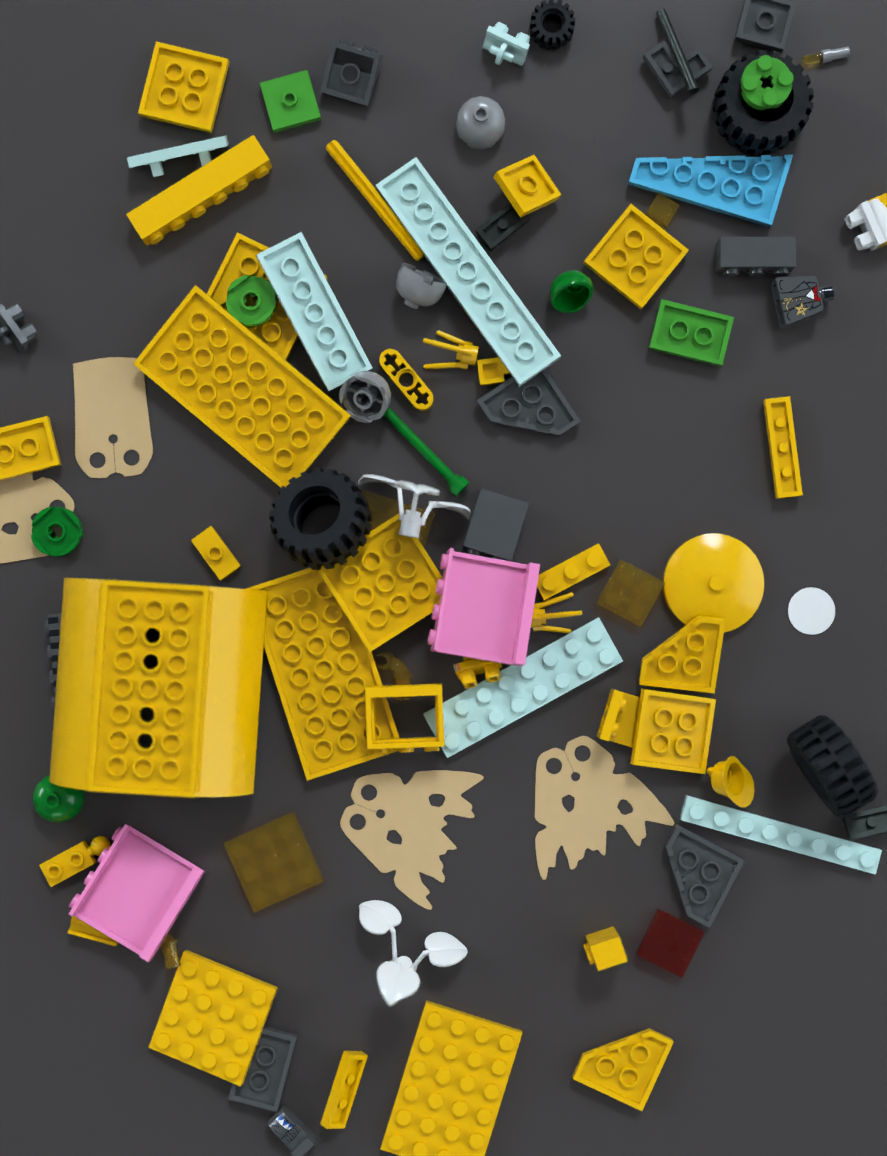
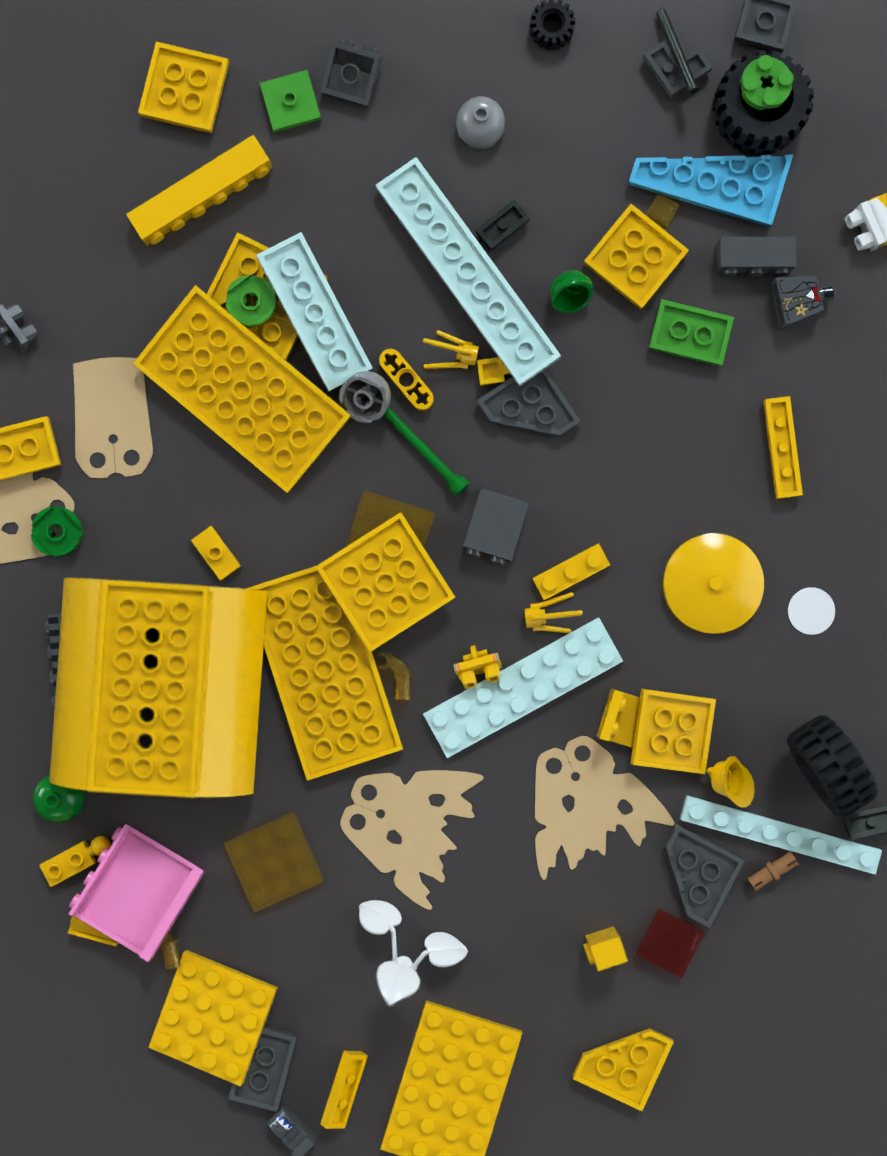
light aqua hinge [127,135,229,177] -> none
black tyre [269,468,372,570] -> none
yellow axle [326,140,425,261] -> none
white plant [358,474,471,538] -> none
yellow window [365,683,444,753] -> none
light grey cylinder [396,263,447,309] -> none
bright pink panel [428,548,540,667] -> none
light aqua hips [482,22,530,66] -> none
yellow plate [493,155,561,218] -> none
clear yellow plate [597,558,665,627] -> none
yellow plate [639,615,726,694] -> none
light grey piece [802,47,850,65] -> none
none -> medium nougat pin [747,851,799,892]

